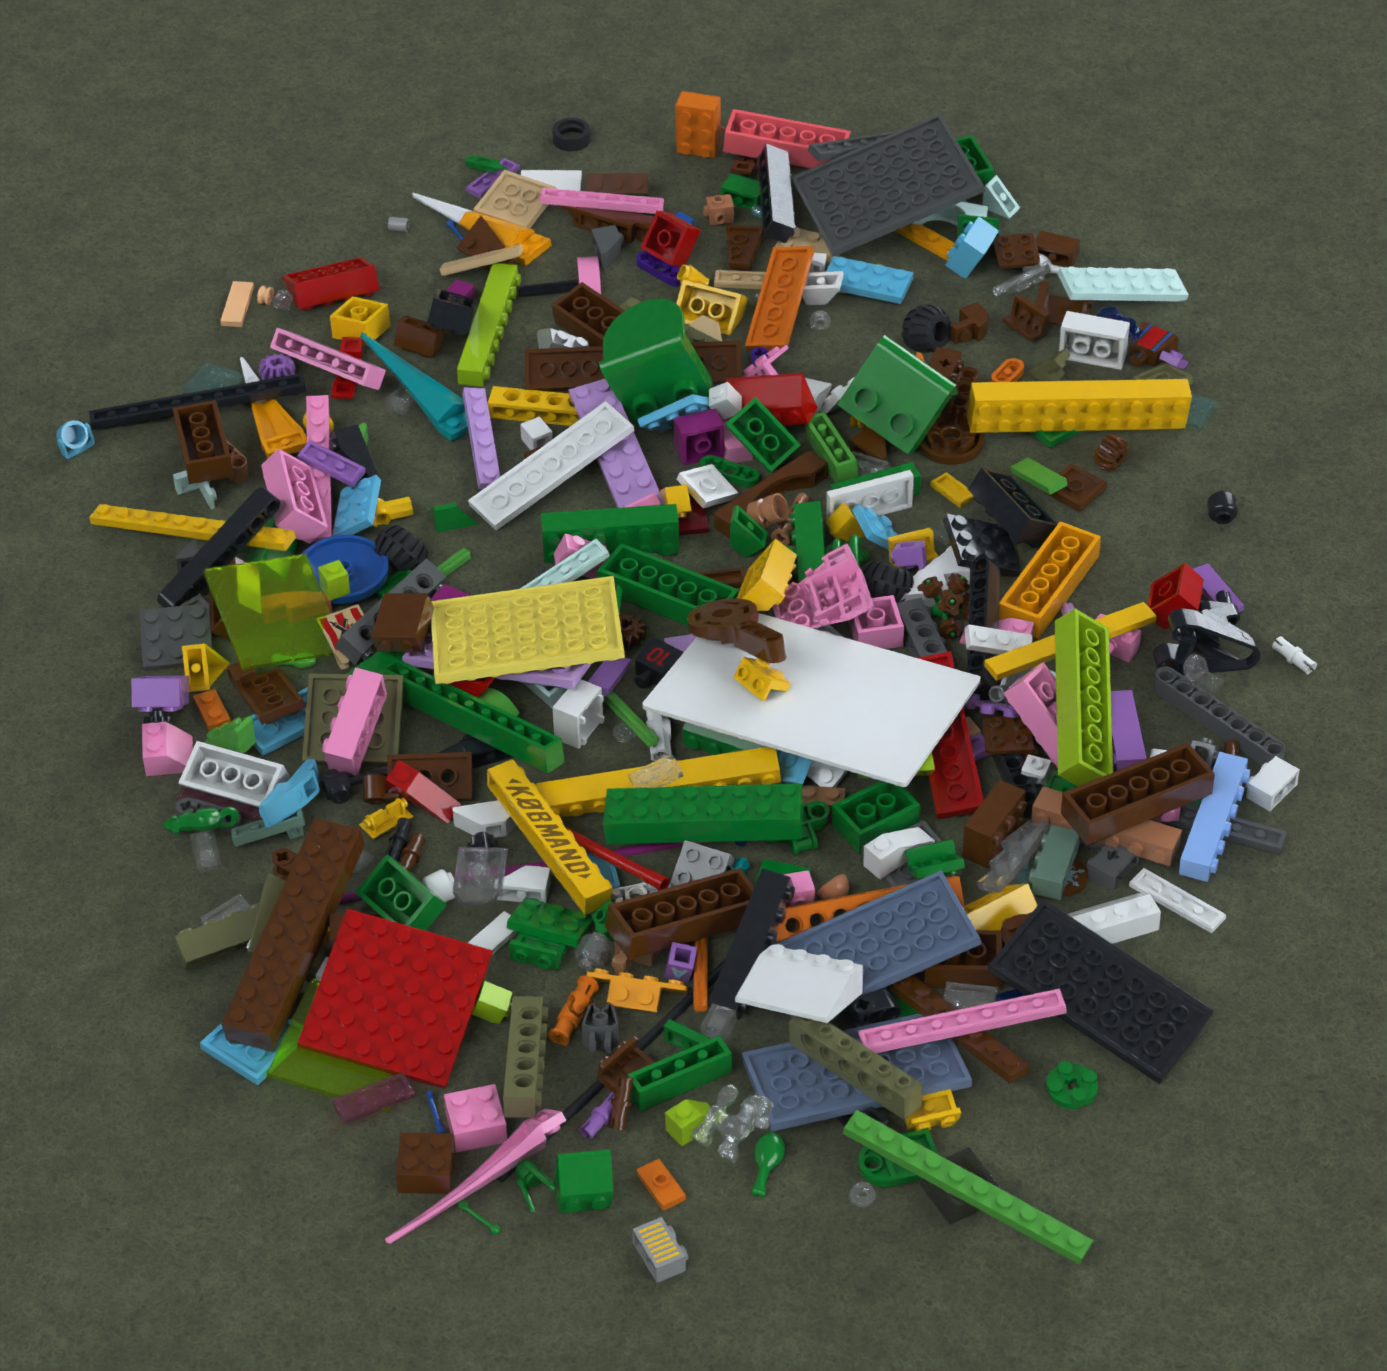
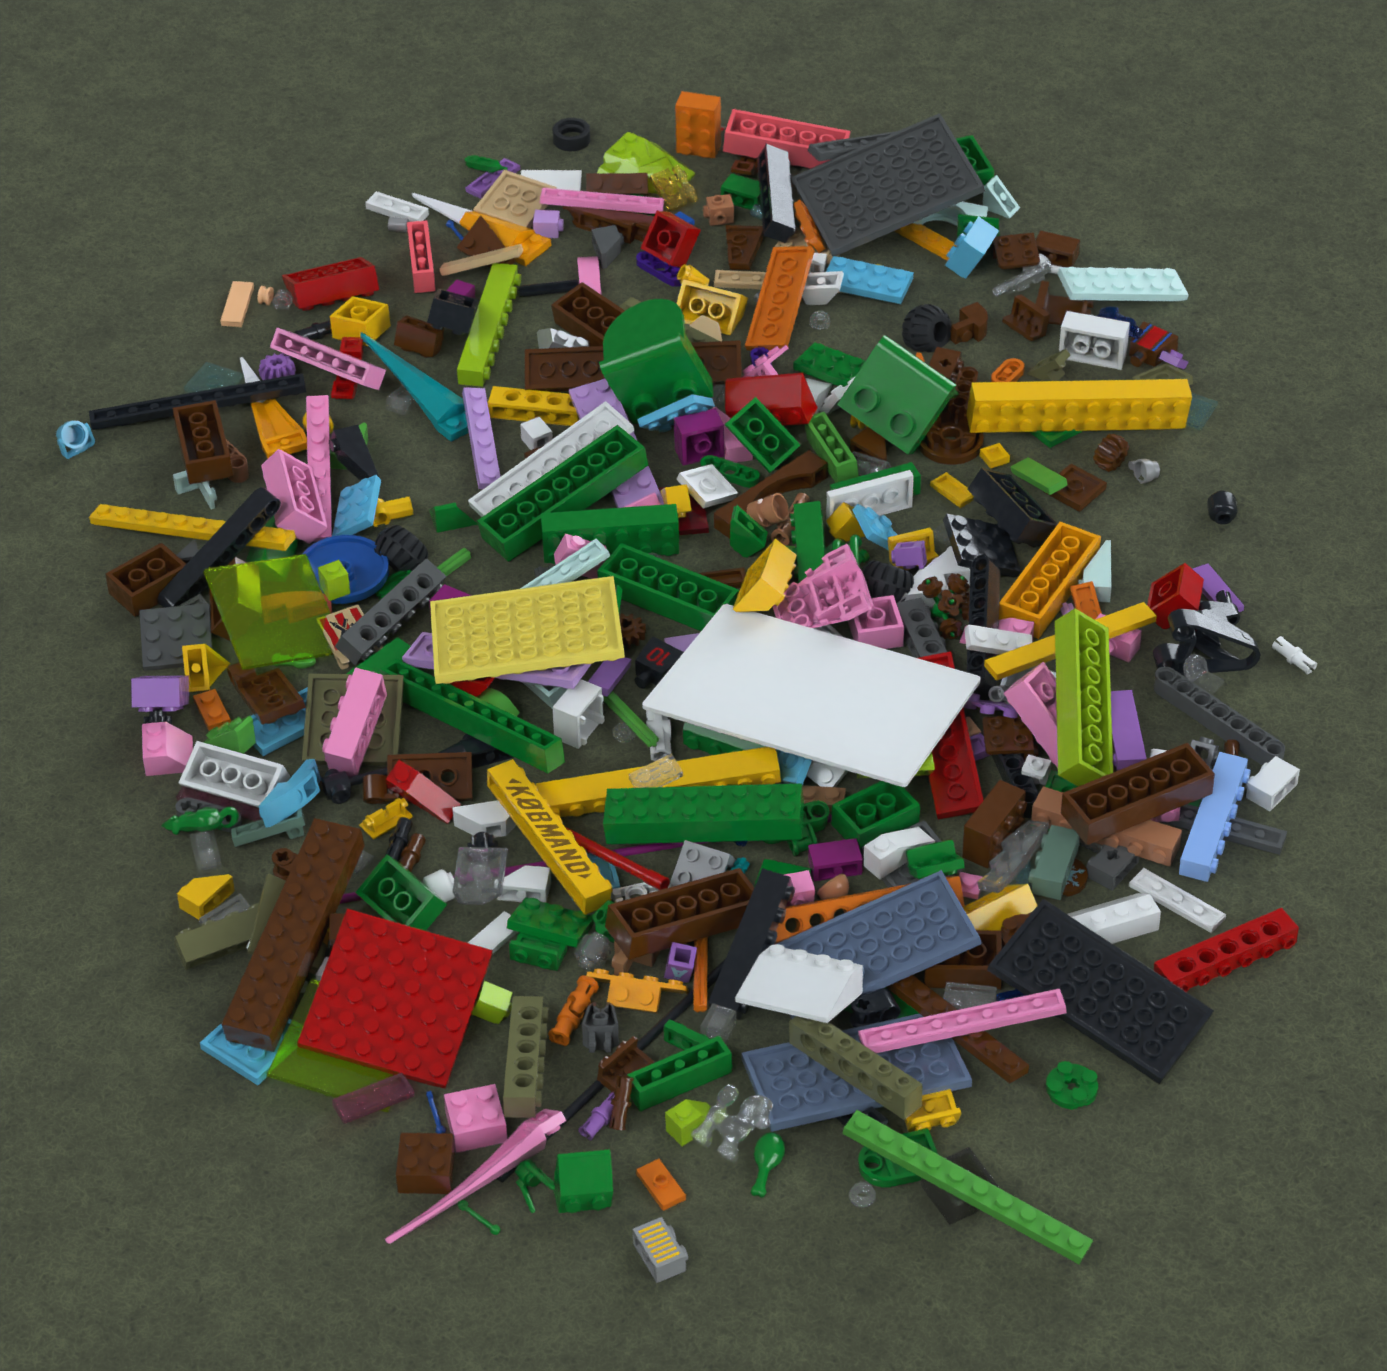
medium lavender tile [297,440,366,487] -> none
reddish brown brick [371,593,434,653] -> none
reddish brown beam [687,598,787,663] -> none
white brick [709,382,742,420] -> none
yellow bracket [734,657,791,701] -> none
none -> reddish brown brick [105,543,186,617]
none -> yellow slope [177,874,235,921]
none -> black pin [295,320,332,340]
none -> white plate [365,192,429,222]
none -> coral brick [407,220,435,293]
none -> green brick [477,425,649,562]
none -> lavender brick [533,210,564,238]
none -> lime wedge [597,132,695,196]
none -> clear yellow plate [649,165,699,212]
none -> green plate [793,342,865,387]
none -> orange plate [794,200,826,253]
none -> magenta brick [808,838,863,881]
none -> bright pink plate [959,872,984,899]
none -> yellow plate [980,443,1010,469]
none -> orange plate [1070,581,1102,620]
none -> light aqua slope [1078,540,1111,602]
none -> light grey piece [1128,459,1160,484]
none -> red brick [1153,908,1299,992]

